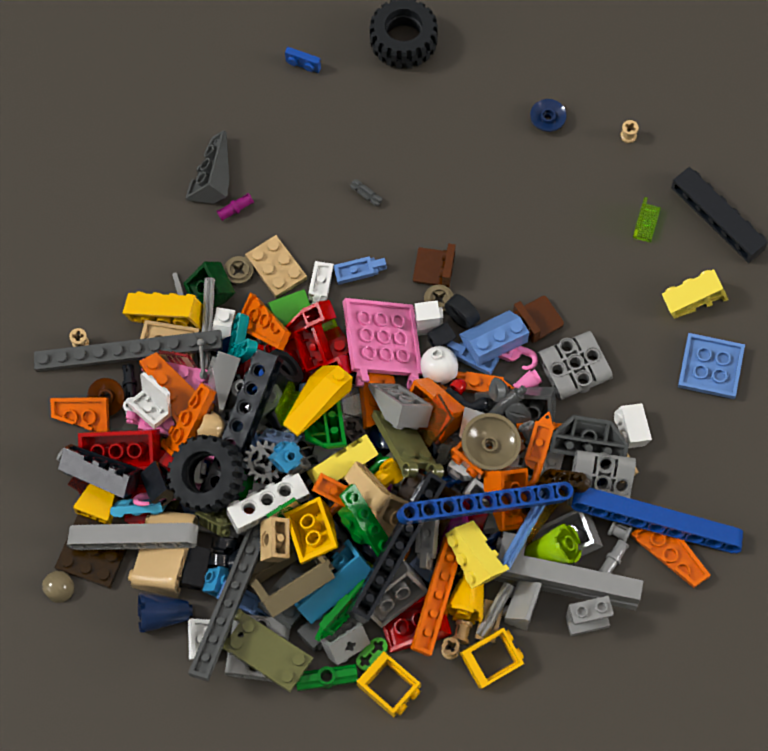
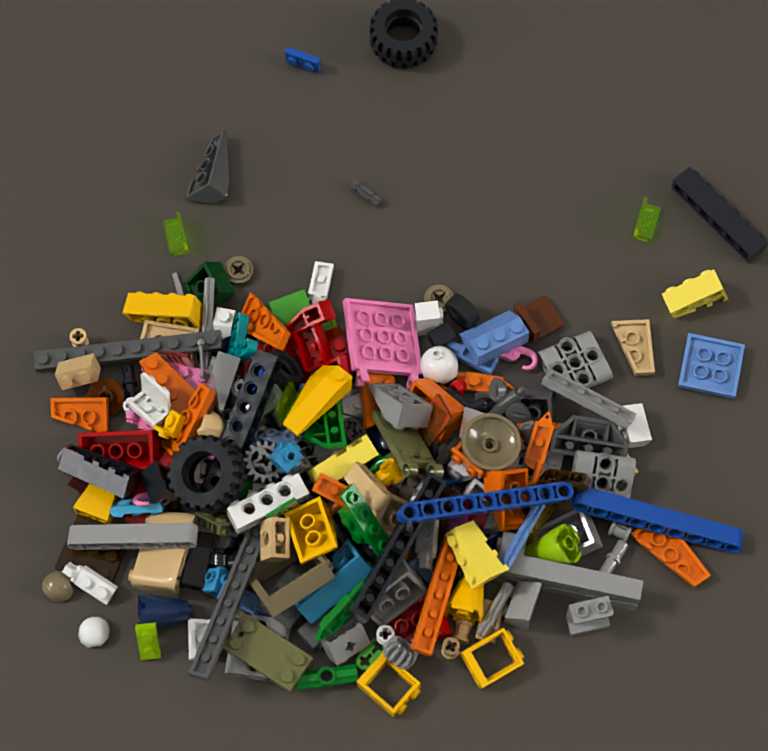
magenta pin [216,193,254,221] -> none
tan plate [245,235,307,299] -> none
medium blue hinge [333,256,387,285] -> none
reddish brown bracket [413,243,456,287] -> none
bright pink cone [513,369,542,388] -> none
dark blue dish [530,99,567,132] -> none
tan bush [621,120,639,143] -> none
none -> tan brick [55,353,101,390]
none -> white hinge [62,562,118,605]
none -> white hair [78,617,110,648]
none -> lime plate [135,622,161,660]
none -> yellow bracket [153,409,187,439]
none -> clear neon green panel [163,211,189,256]
none -> white bush [376,625,394,646]
none -> light grey gear [382,636,419,670]
none -> light grey plate [541,369,636,429]
none -> tan wing [611,319,655,376]

